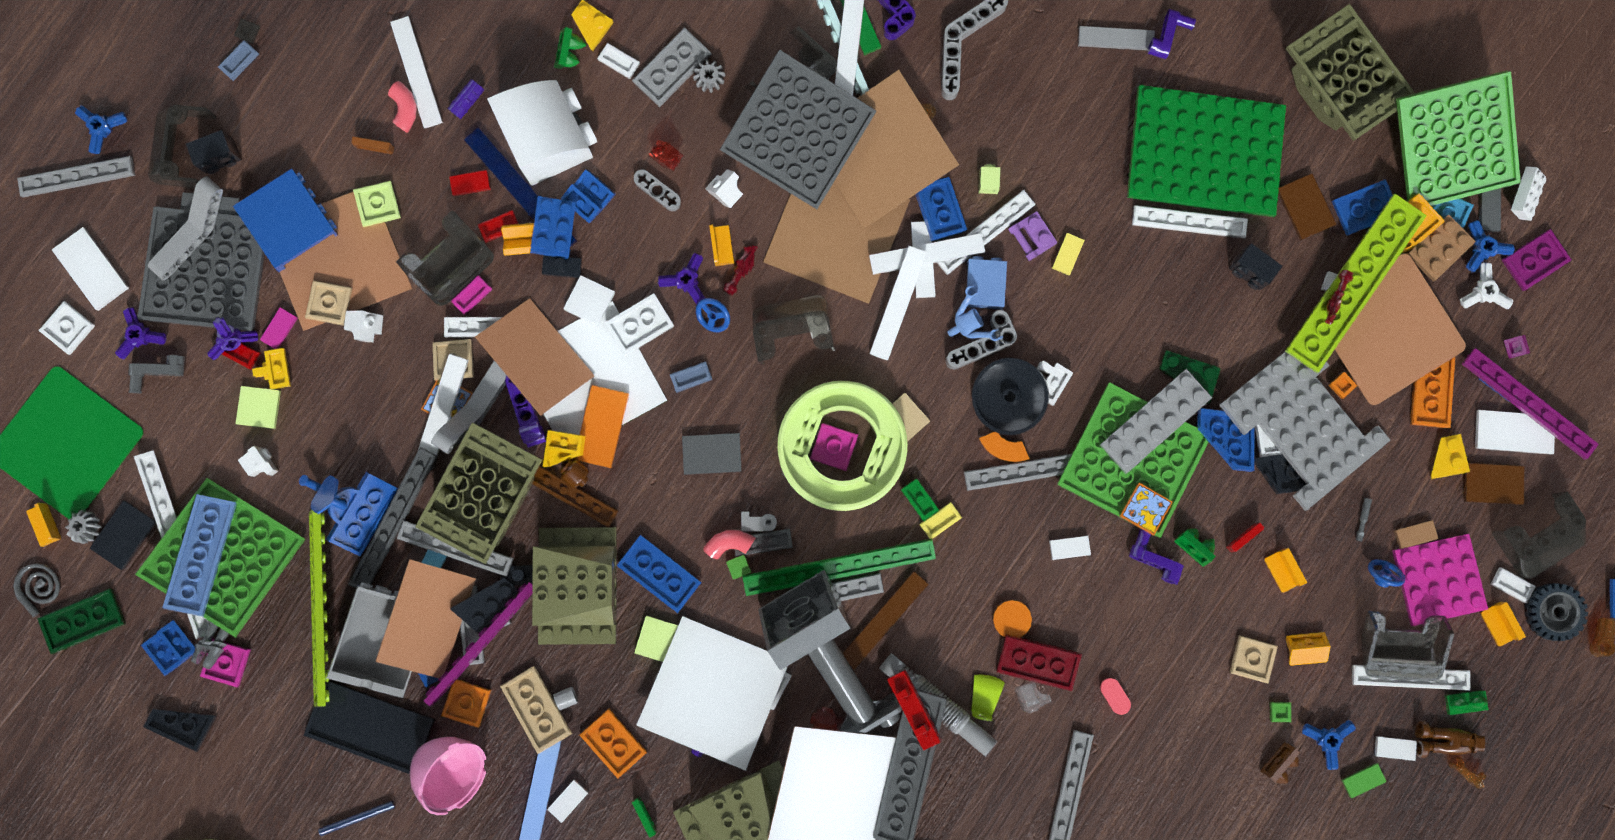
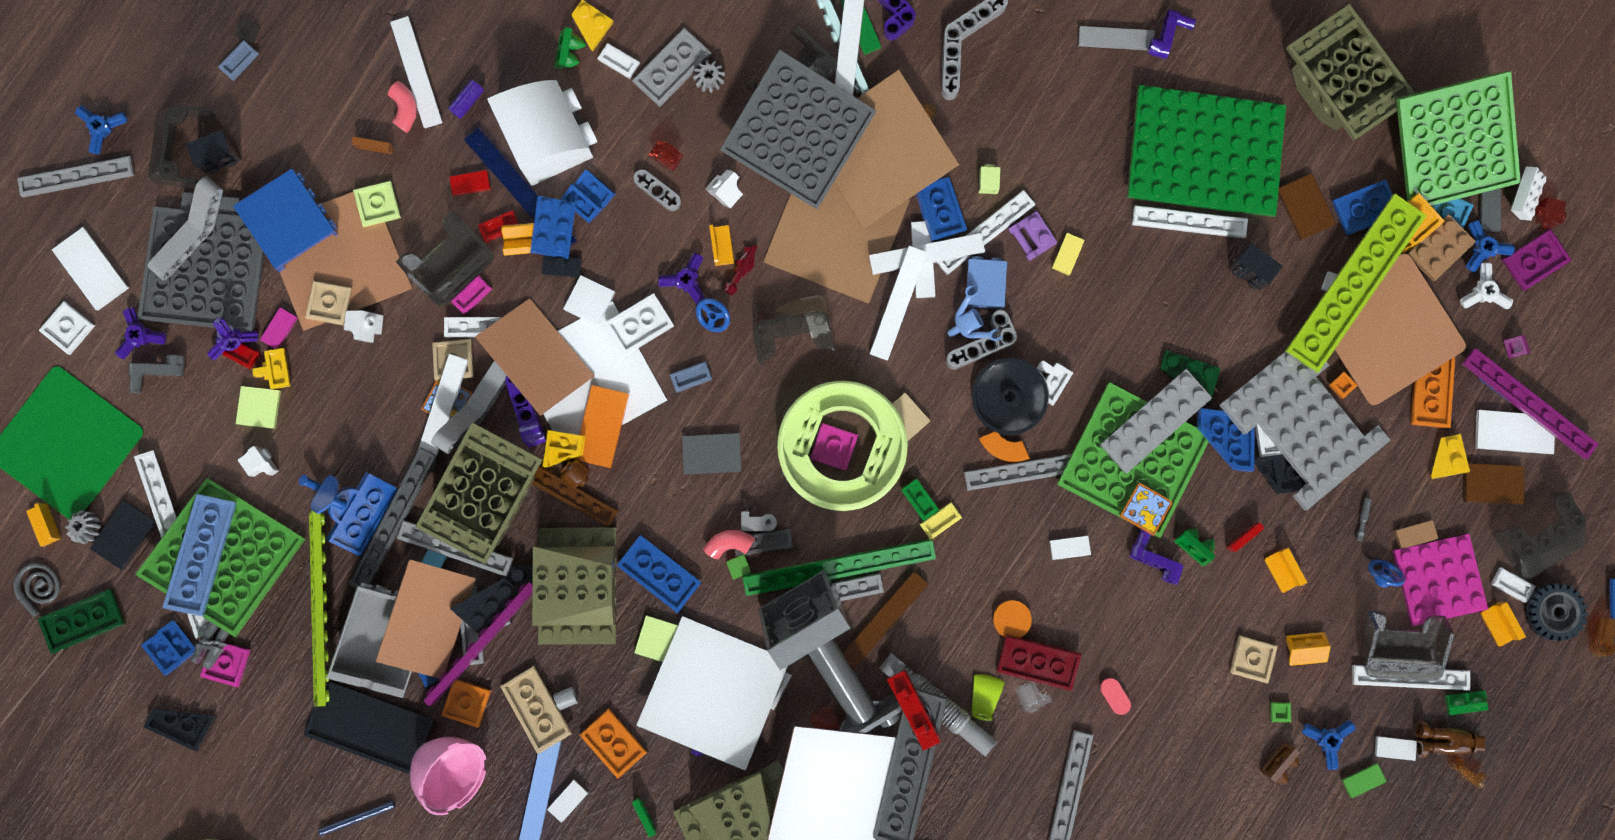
dark red piece [1324,270,1354,325] -> none
none -> clear red brick [1535,198,1567,229]

